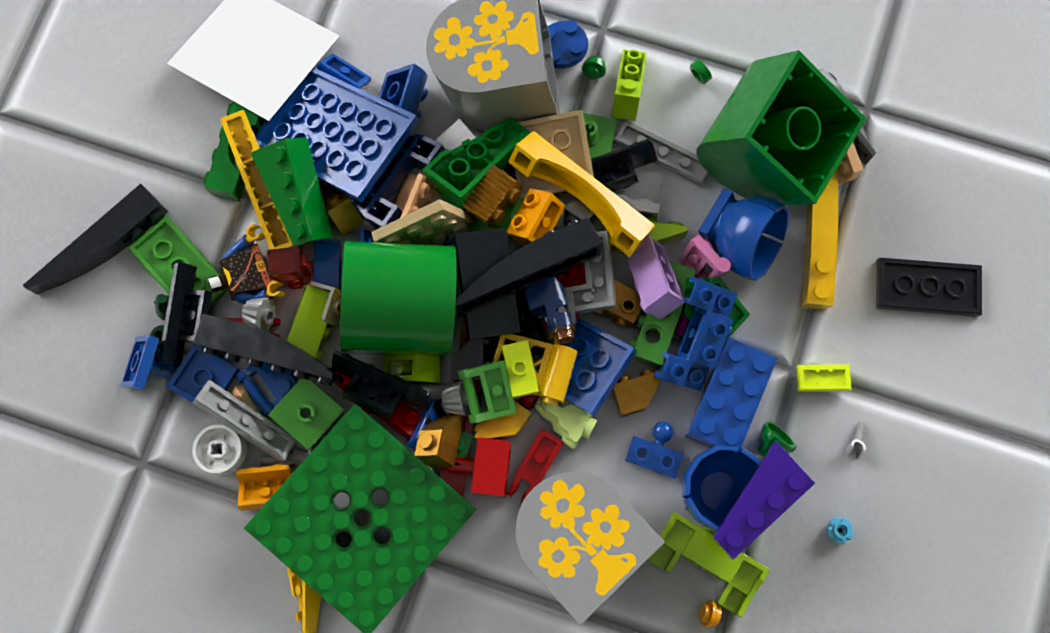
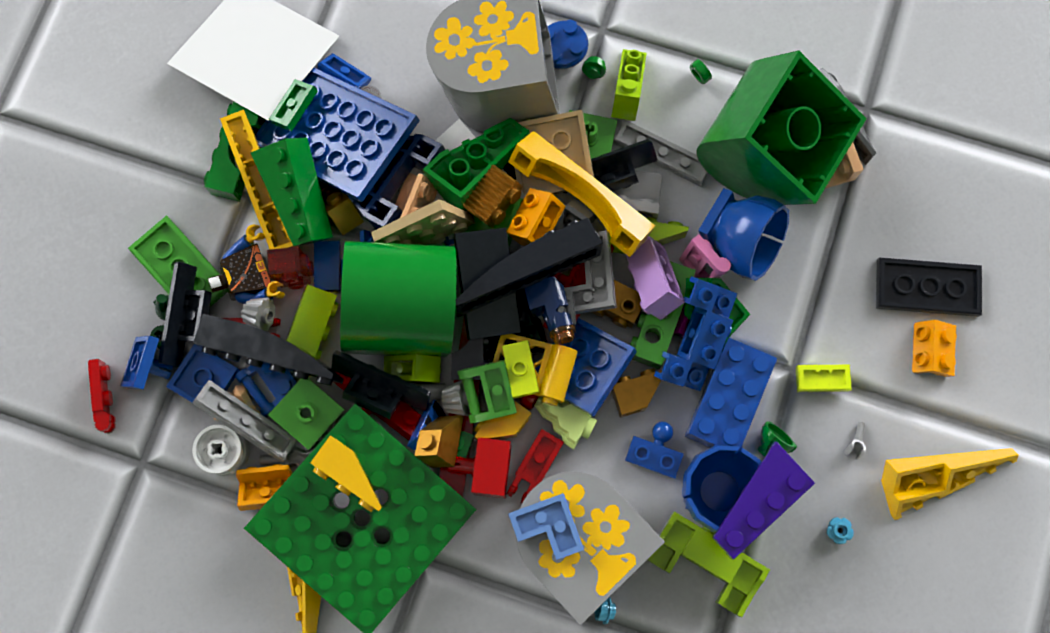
black slope [23,183,168,294] -> none
light grey bracket [309,281,341,326] -> none
blue brick [379,64,428,119] -> none
light orange plate [698,600,722,628] -> none
yellow slope [800,169,838,310] -> none
none -> red hinge [88,359,116,434]
none -> green plate [269,79,318,132]
none -> yellow slope [310,435,382,512]
none -> medium blue plate [508,493,584,560]
none -> medium azure plate [594,597,616,625]
none -> yellow wedge [881,448,1019,520]
none -> light orange bracket [912,320,957,377]

